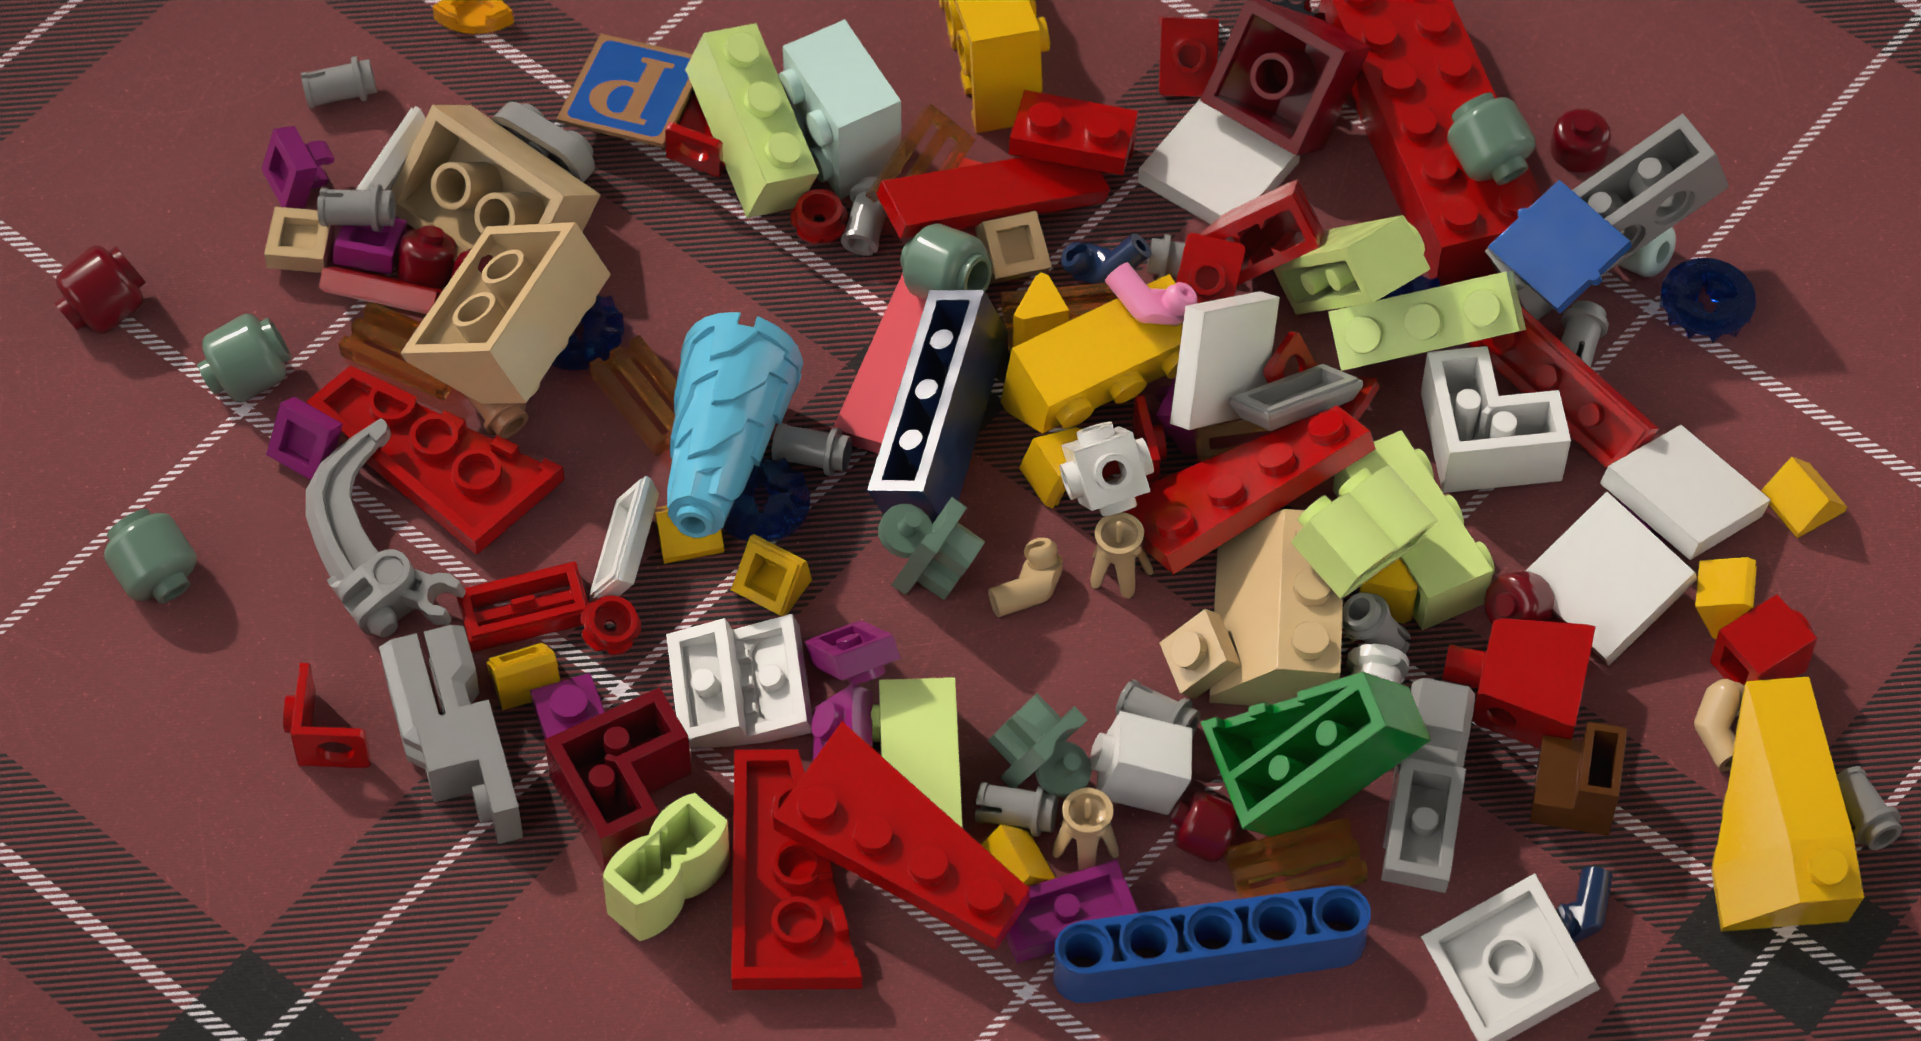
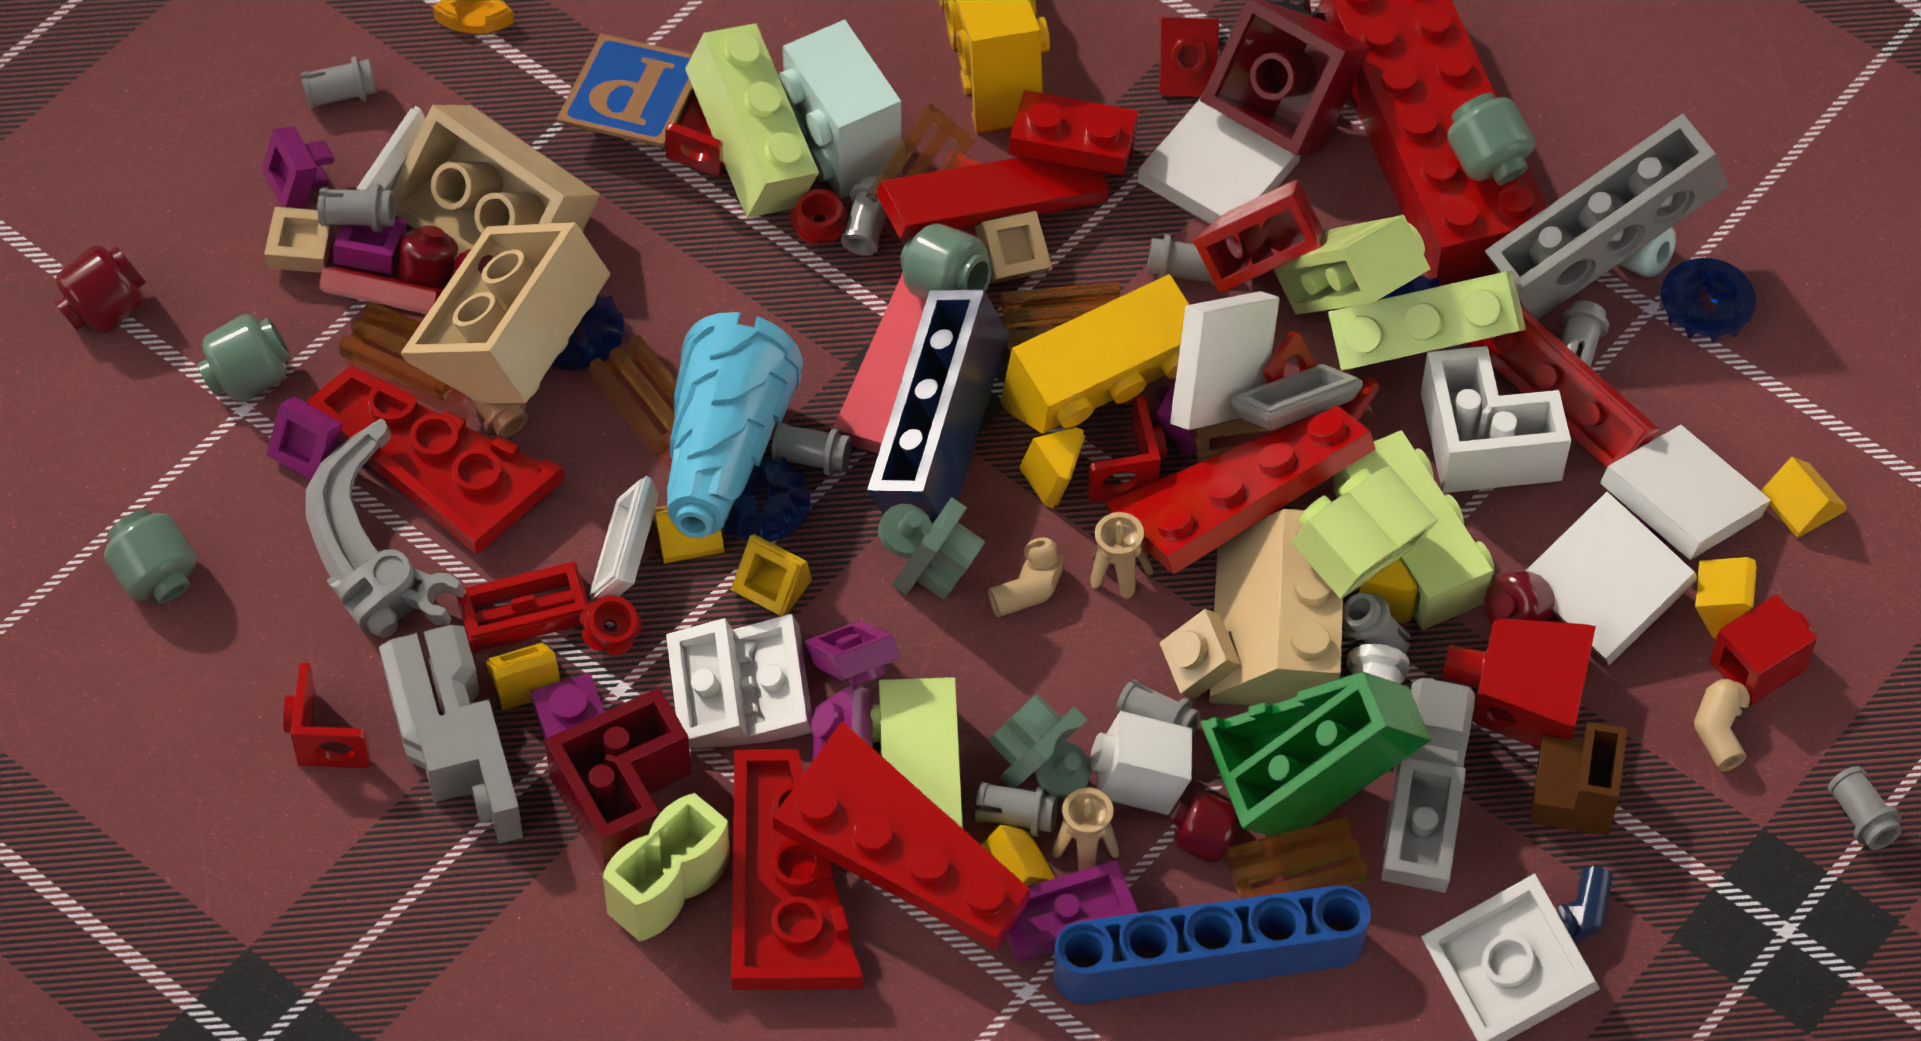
light grey plate [491,102,595,182] -> none
yellow slope [1013,272,1069,347] -> none
white brick [1060,422,1154,516] -> none
dark blue arm [1061,233,1152,288] -> none
bright pink arm [1105,262,1197,326] -> none
red bracket [1176,232,1245,303] -> none
blue piece [1488,179,1632,314] -> none
dark red piece [1550,109,1611,173] -> none
yellow wedge [1711,677,1864,932] -> none

